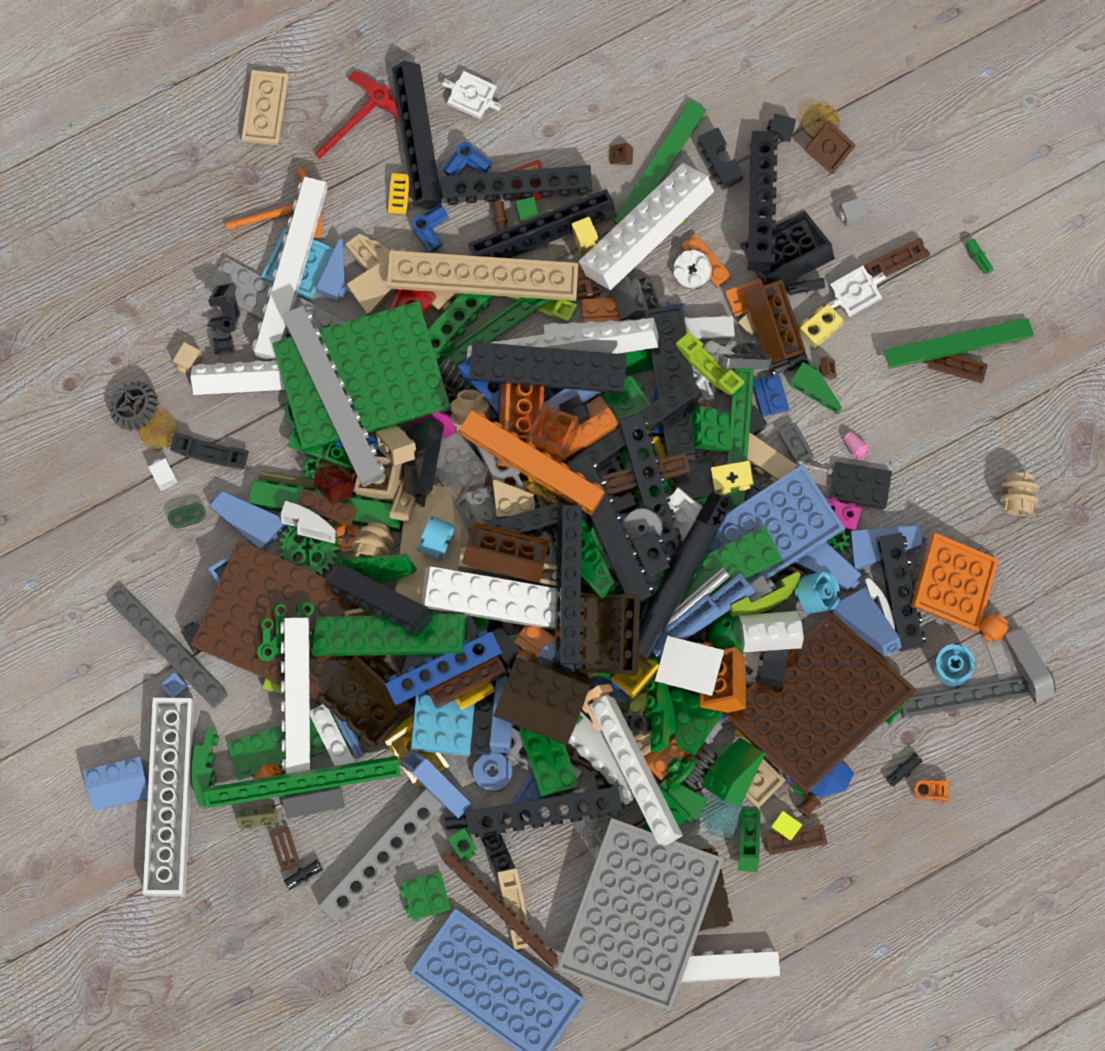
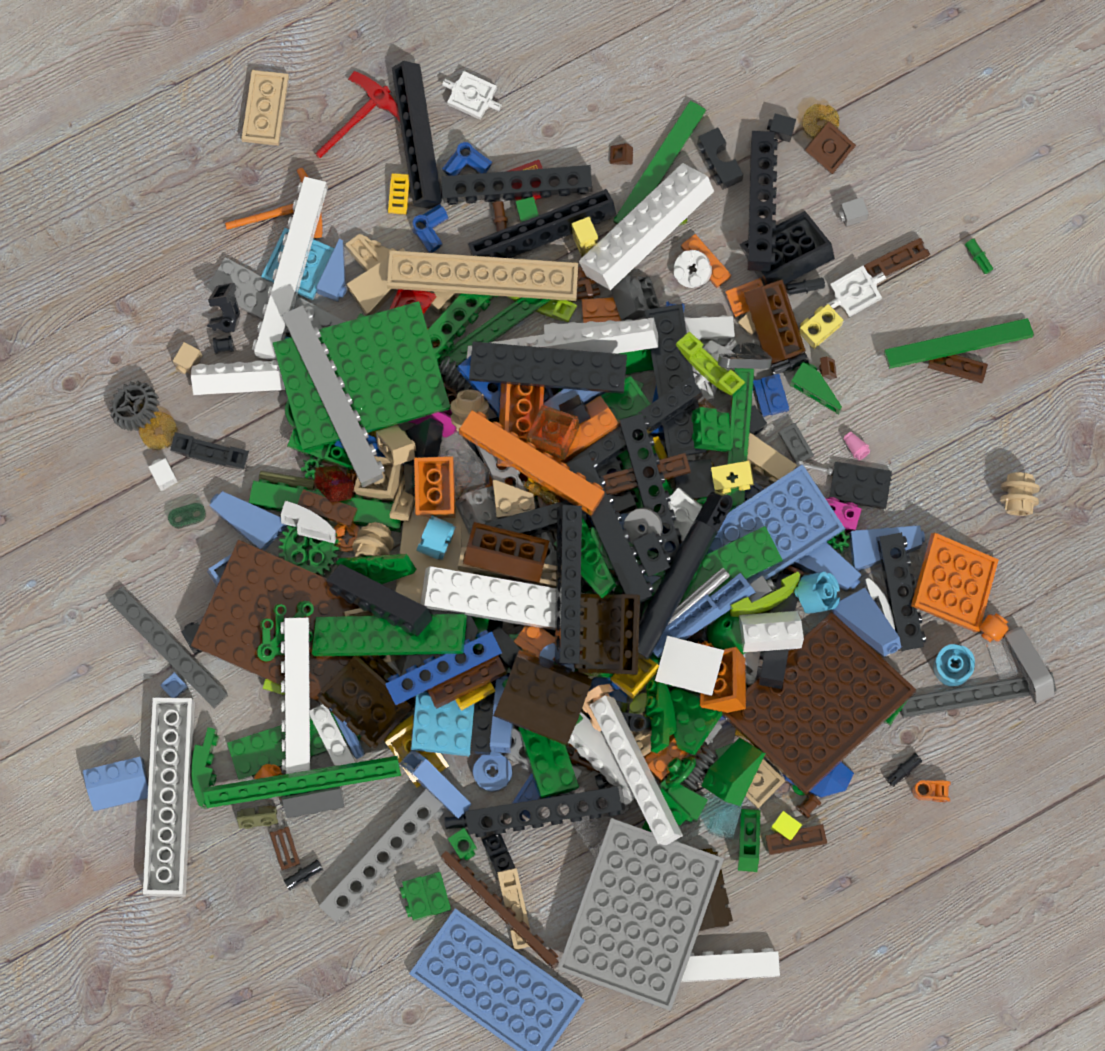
none -> orange slope [414,457,456,519]

